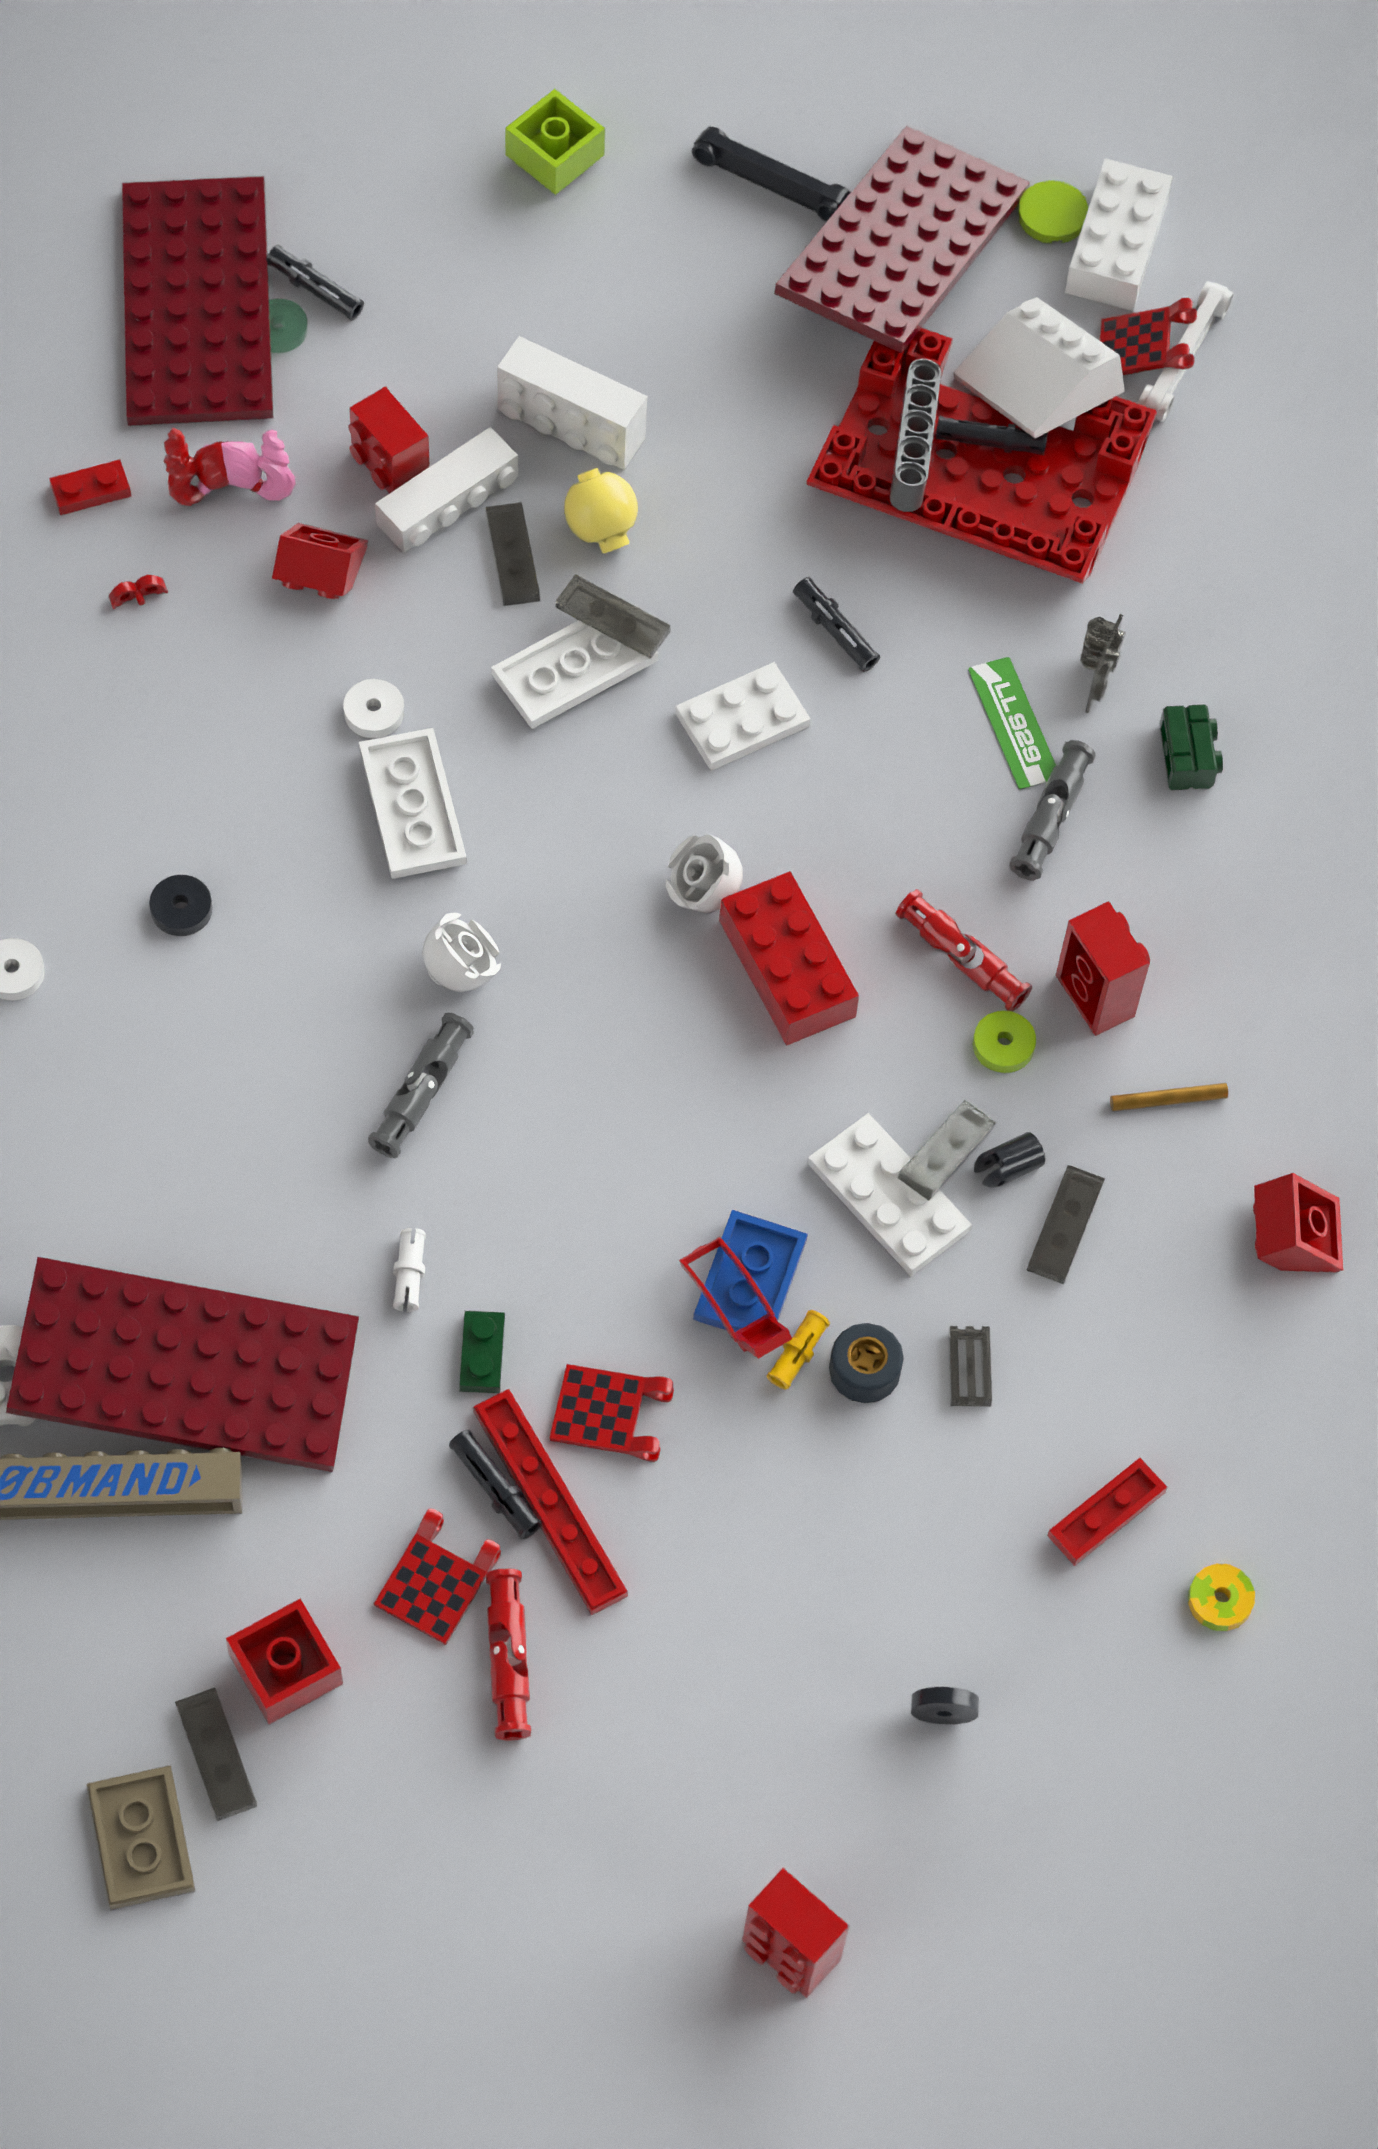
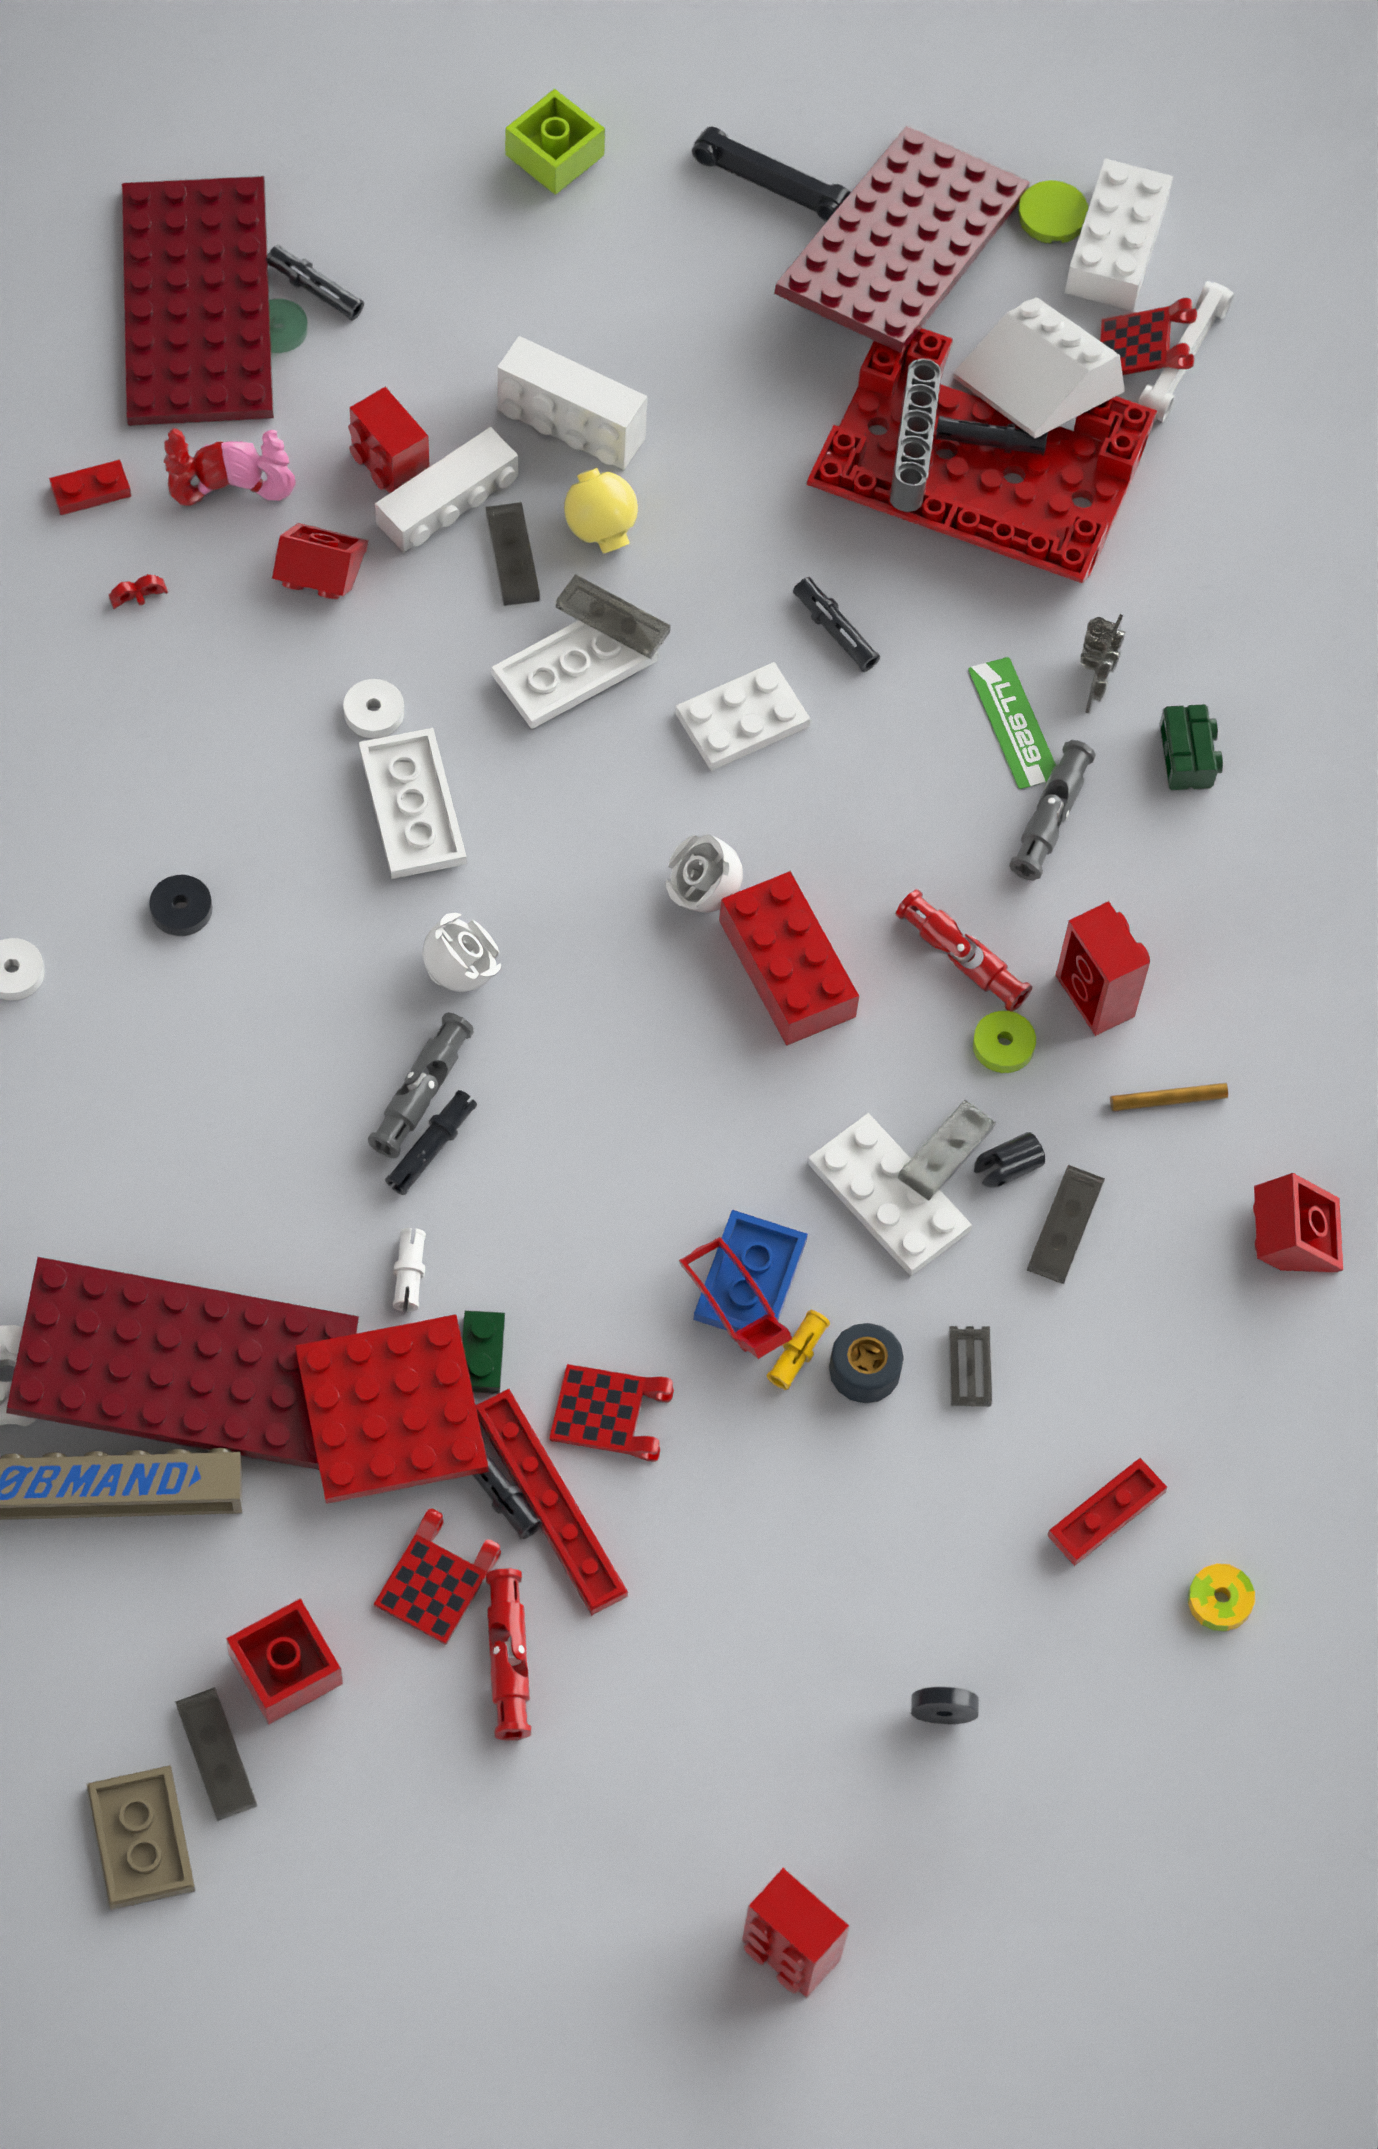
none -> red plate [295,1314,489,1504]
none -> black pin [385,1090,477,1195]

